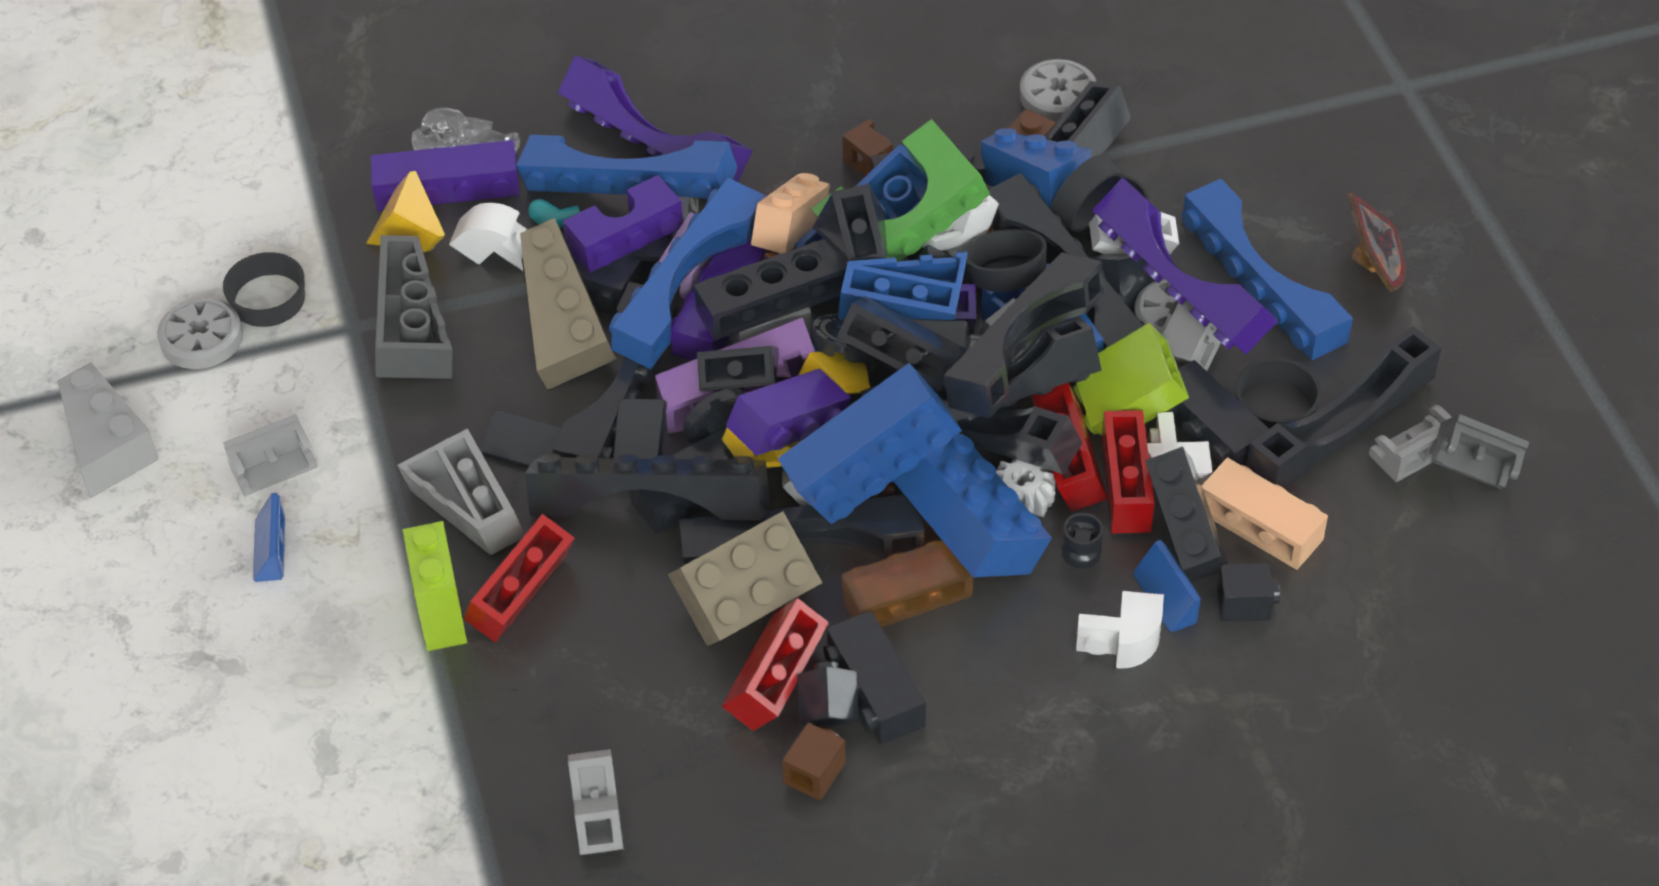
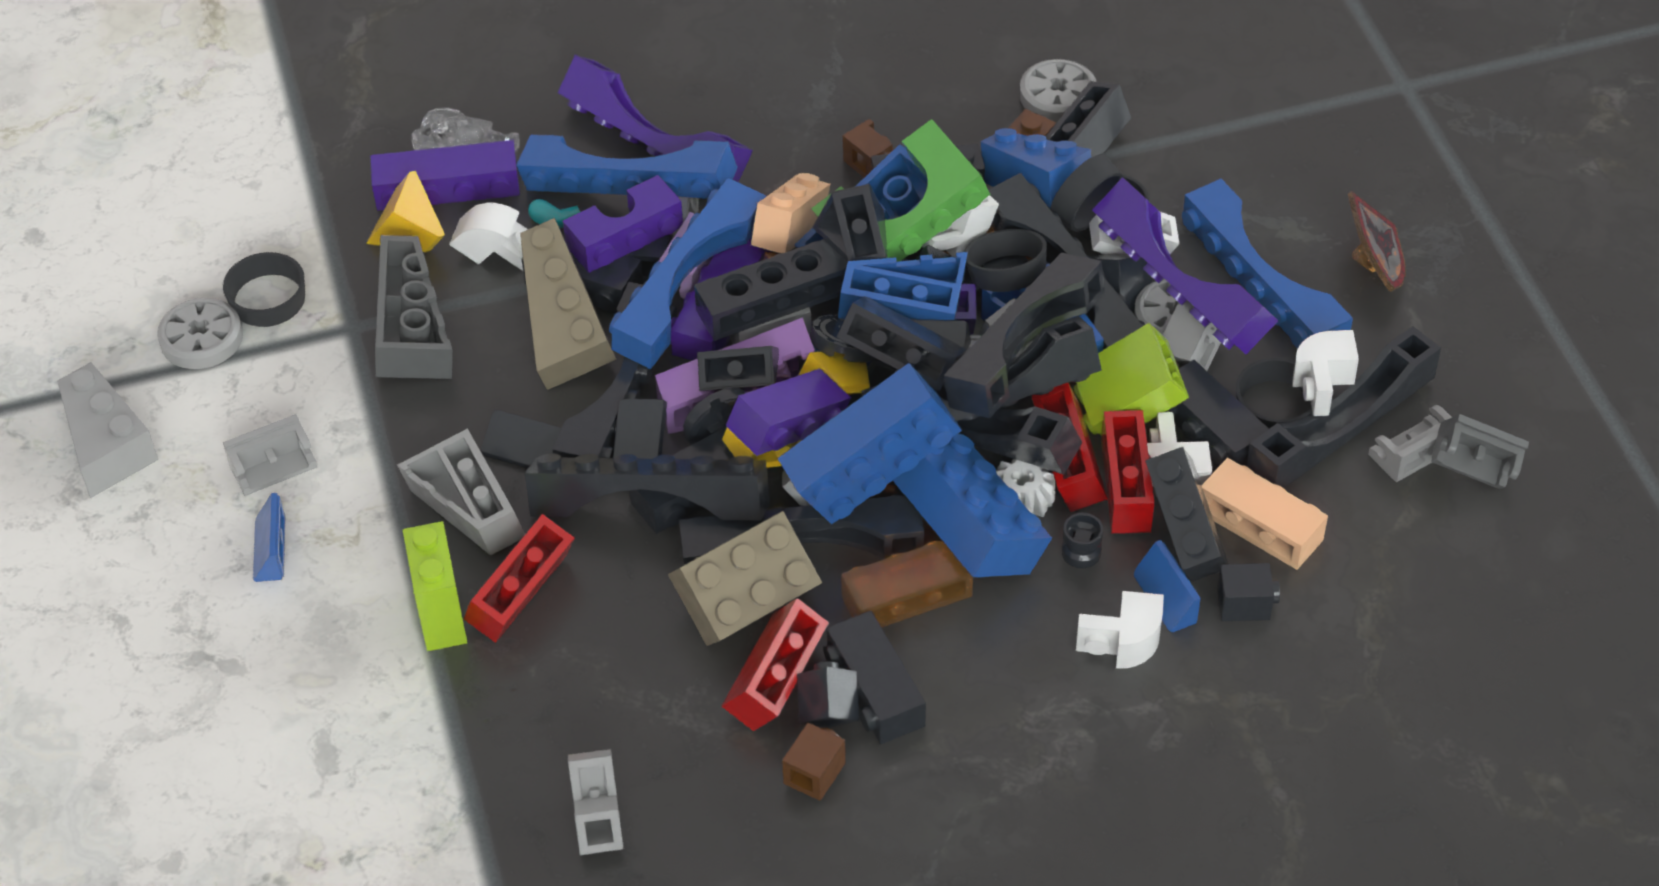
none -> white brick [1292,330,1359,416]

